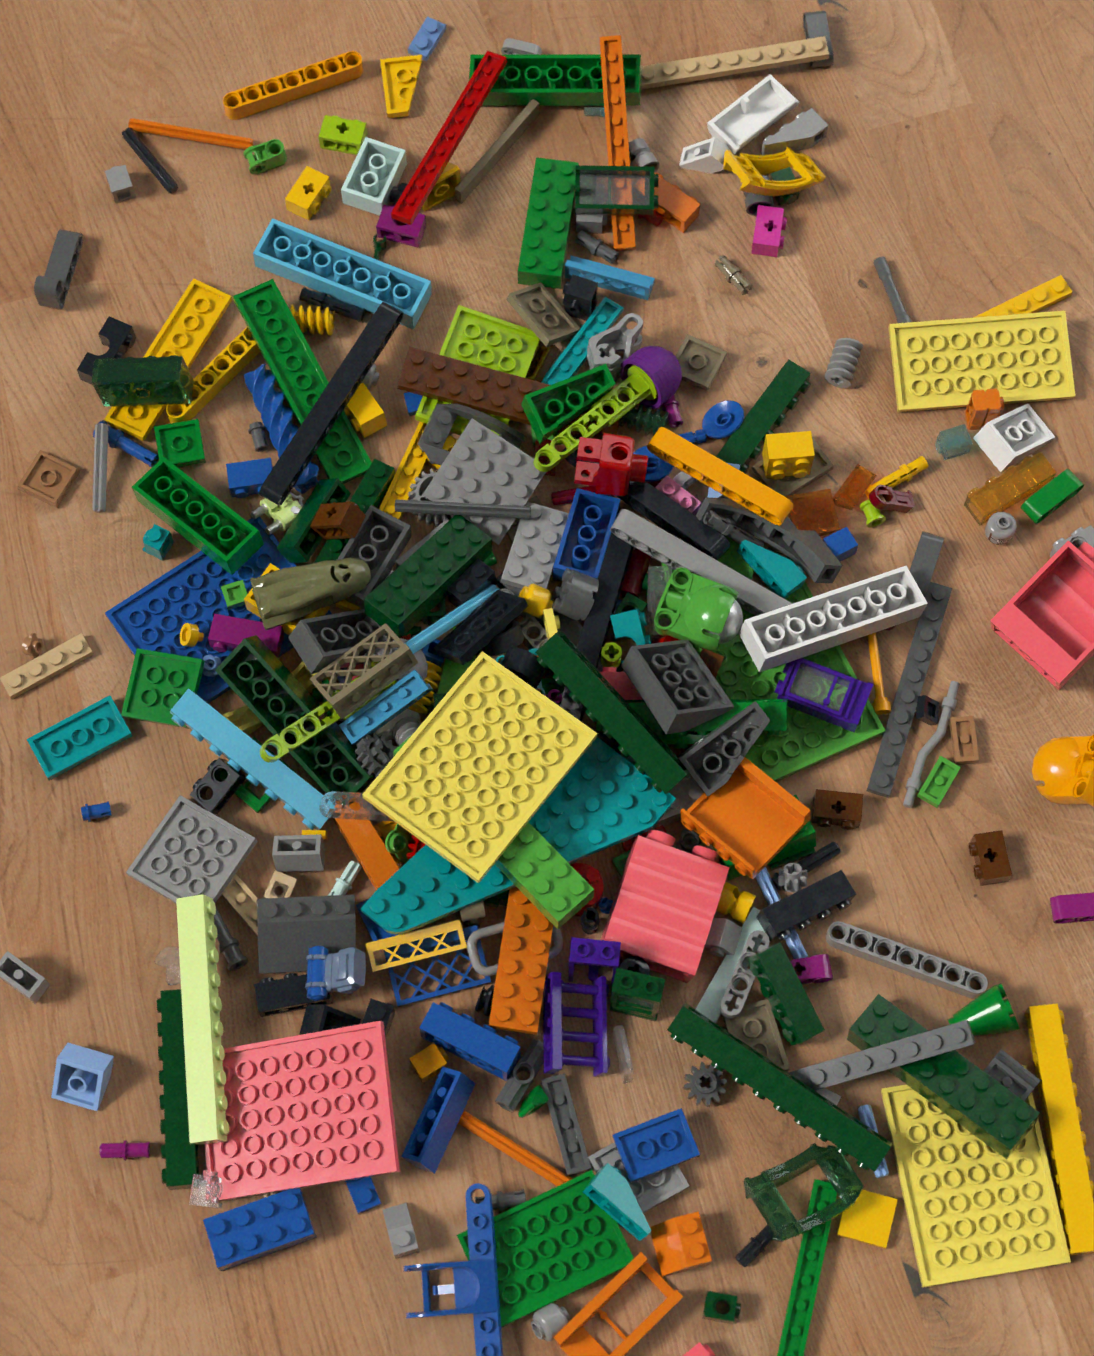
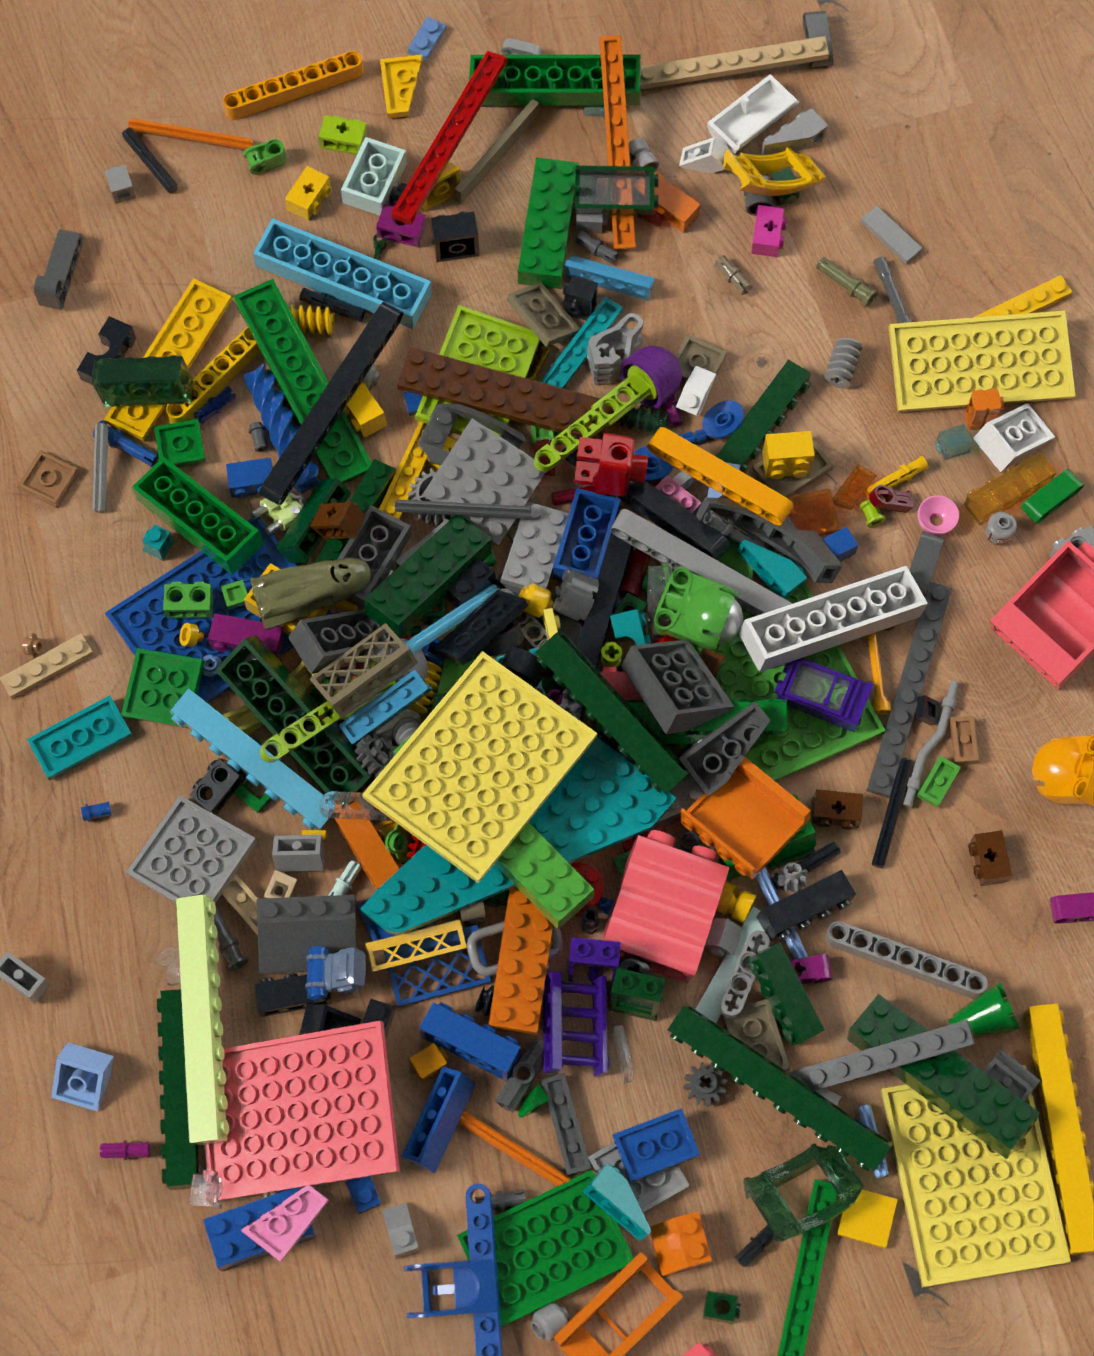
green wedge [521,364,615,444] -> none
none -> bright green brick [163,581,213,618]
none -> clear blue pin [193,386,236,424]
none -> bright pink wing [241,1184,329,1262]
none -> black brick [431,211,479,262]
none -> white slope [676,366,717,416]
none -> olive pin [816,257,878,307]
none -> light grey tile [861,206,922,264]
none -> black axle [872,758,913,869]
none -> bright pink piece [917,495,959,536]

